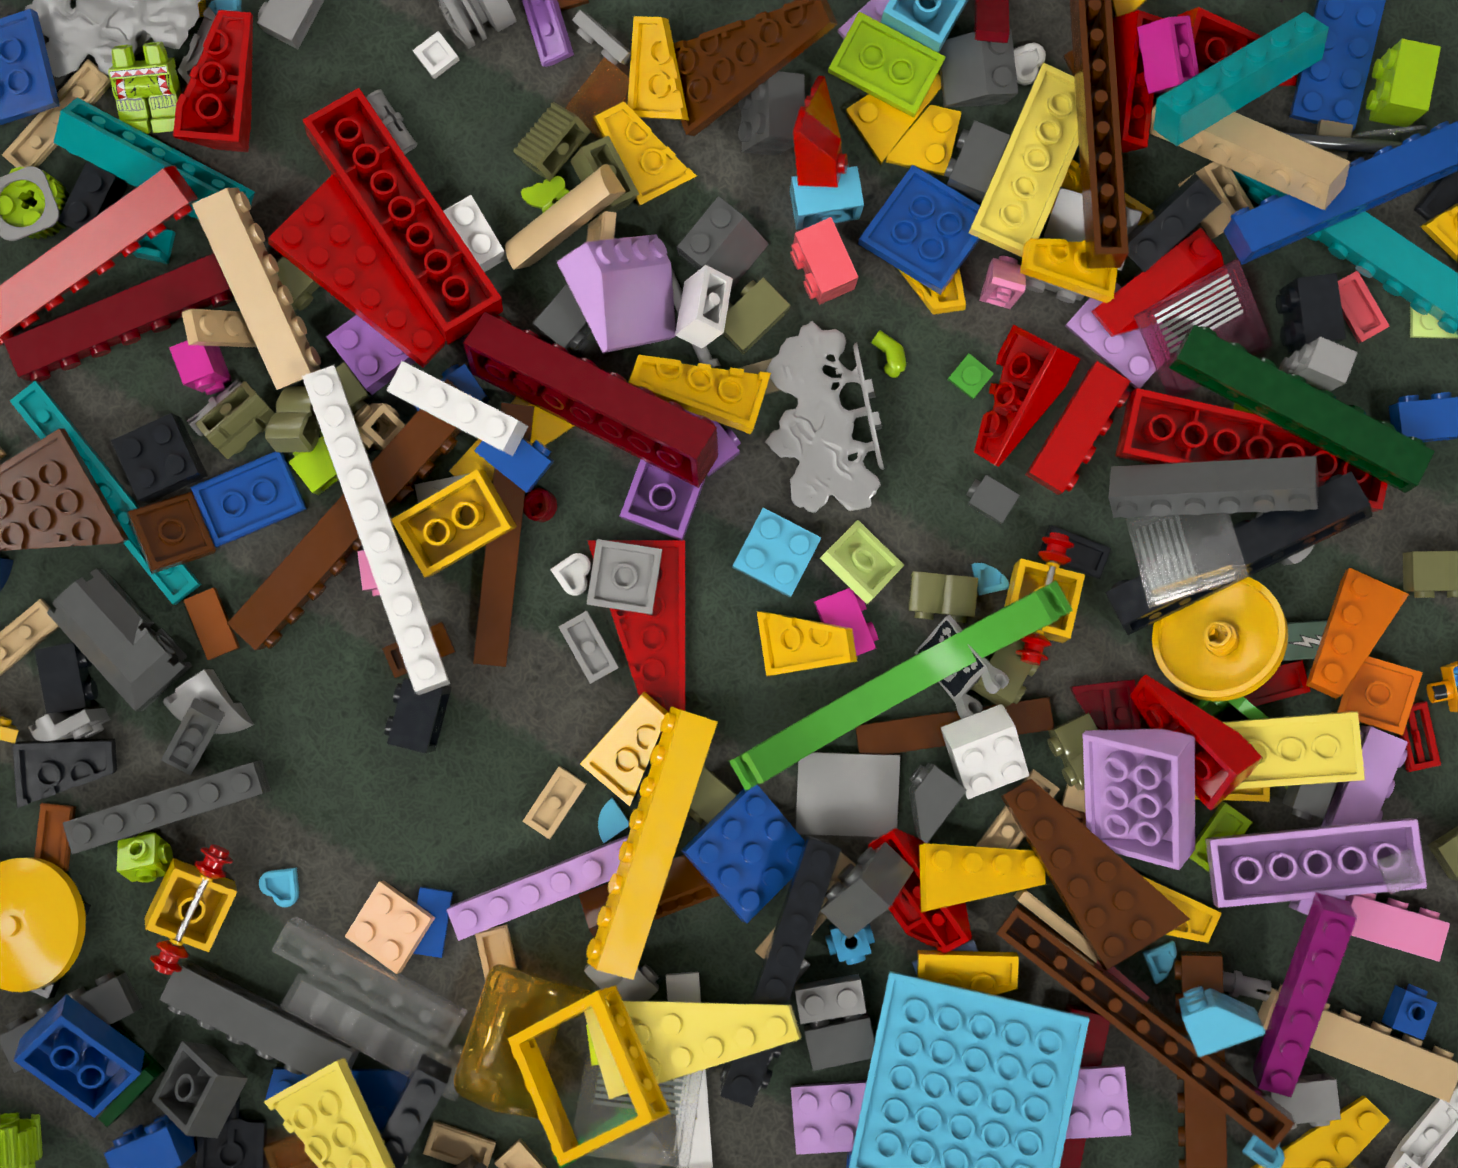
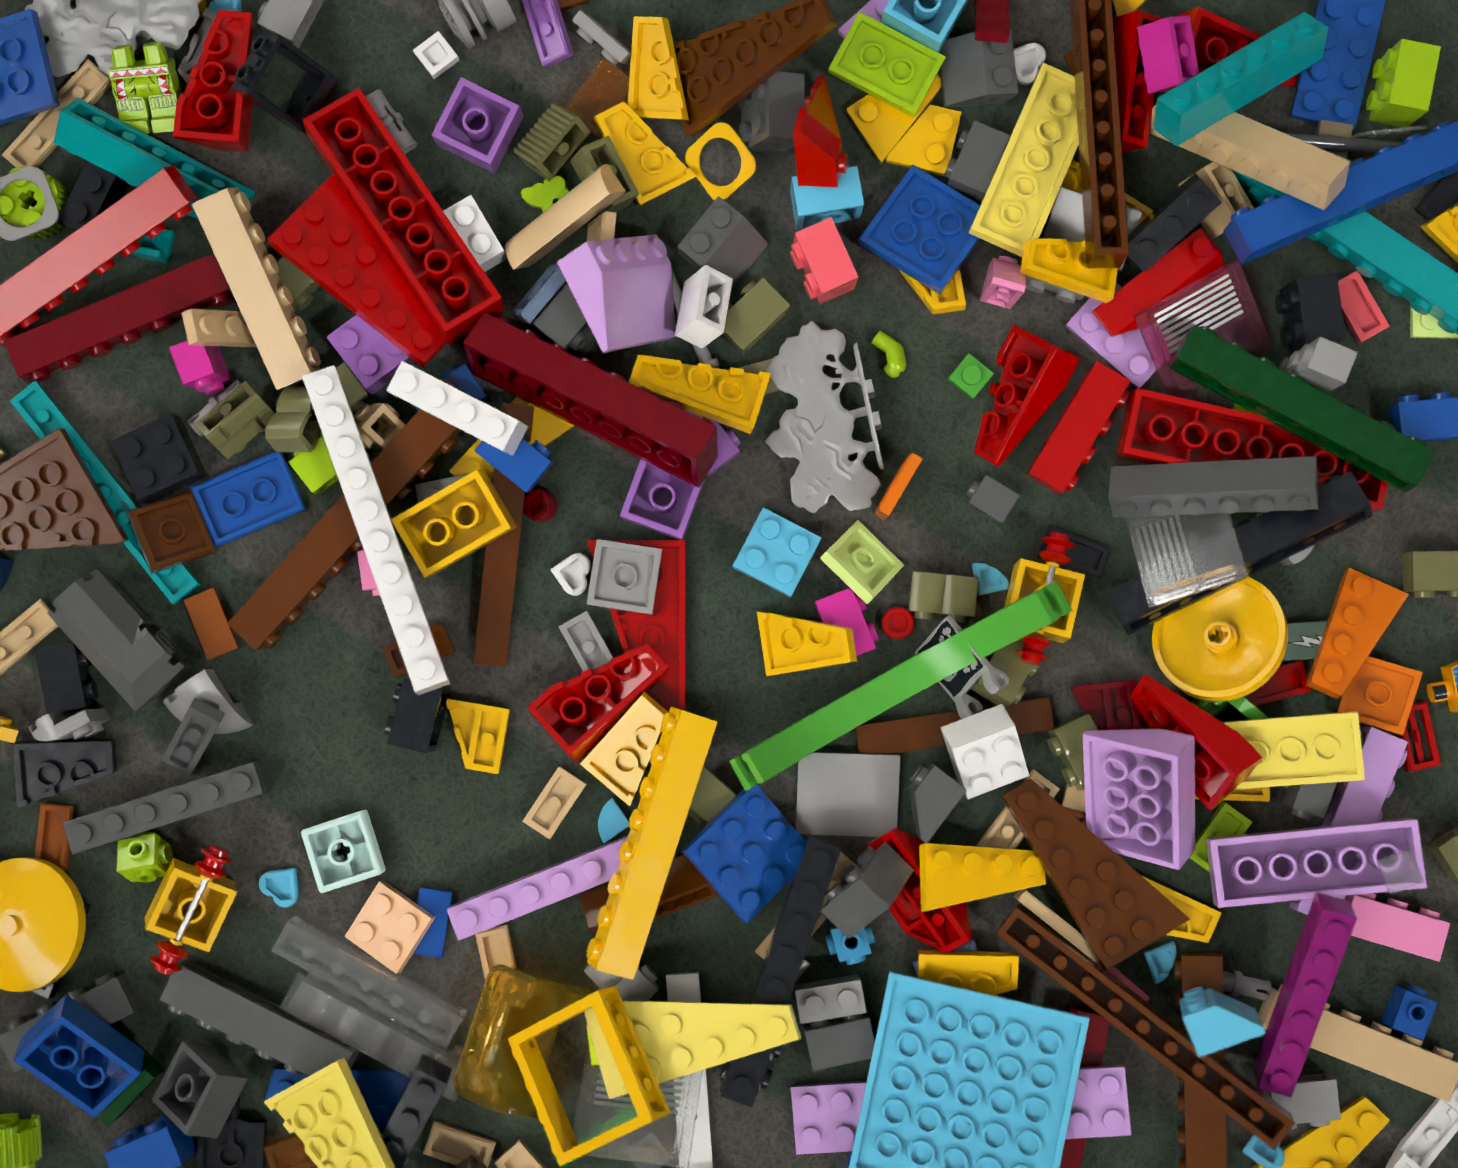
none -> black window [231,30,338,134]
none -> light aqua brick [301,810,386,893]
none -> medium lavender brick [431,77,524,174]
none -> yellow wing [446,699,511,774]
none -> sand blue tile [511,265,566,323]
none -> red wedge [527,644,669,763]
none -> yellow piece [685,122,756,200]
none -> orange tile [874,453,922,521]
none -> red tile [881,607,914,639]

